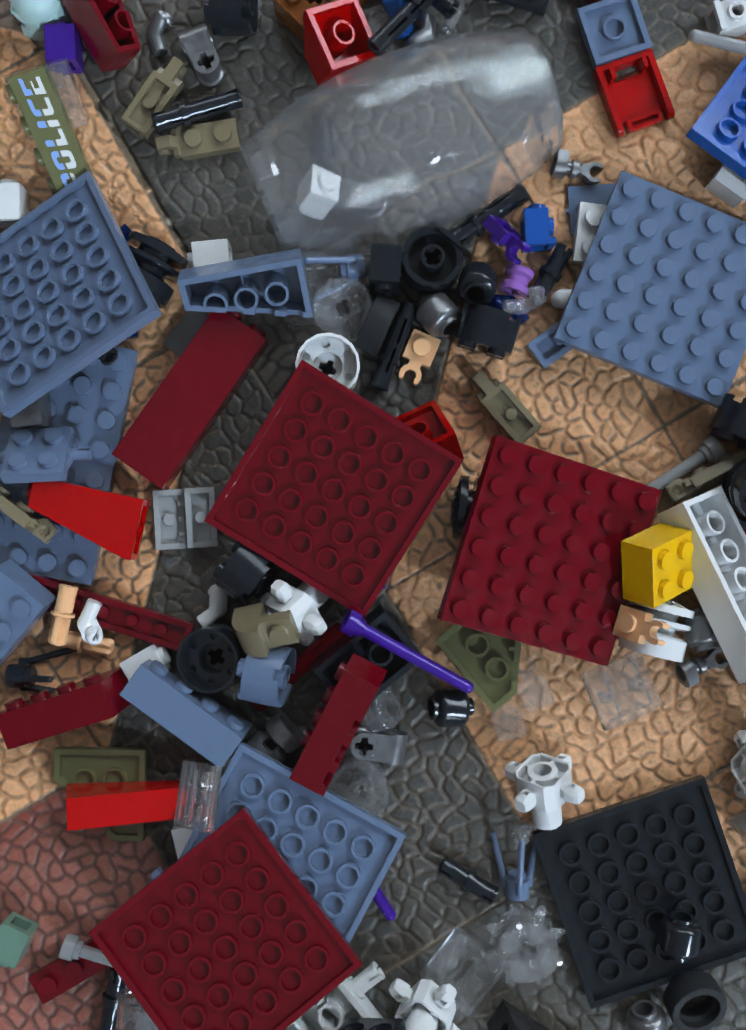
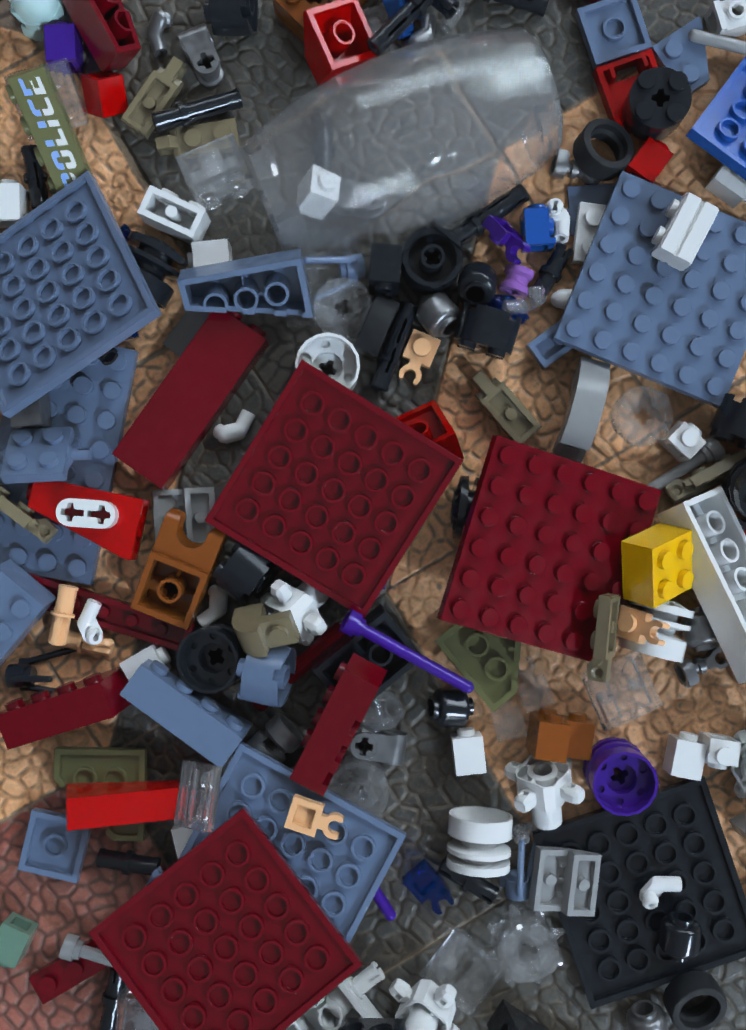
none -> sand blue plate [17,807,92,884]
none -> black pin [21,145,49,210]
none -> white beam [56,498,119,529]
none -> red panel [80,71,128,118]
none -> black pin [96,848,161,876]
none -> dark orange brick [130,507,228,630]
none -> white brick [137,185,211,244]
none -> clear brick [175,133,254,210]
none -> white arm [213,409,256,444]
none -> light nougat plate [284,794,345,840]
none -> clear blue plate [402,859,454,915]
none -> white wheel [446,806,513,878]
none -> white brick [450,727,487,776]
none -> dark orange brick [525,707,595,763]
none -> light grey slope [528,846,602,917]
none -> white arm [546,198,570,244]
none -> light grey arch [551,356,610,463]
none -> black tyre [573,118,634,181]
none -> dark purple wheel [582,737,659,816]
none -> dark tan hinge [587,593,621,683]
none -> clear plate [611,386,673,447]
none -> black brick [622,67,692,141]
none -> red brick [624,136,674,183]
none -> white arm [639,876,682,910]
none -> white brick [651,192,719,271]
none -> sand blue wing [652,16,710,94]
none -> white brick [658,420,707,462]
none -> white brick [662,731,708,781]
none -> white brick [698,731,741,770]

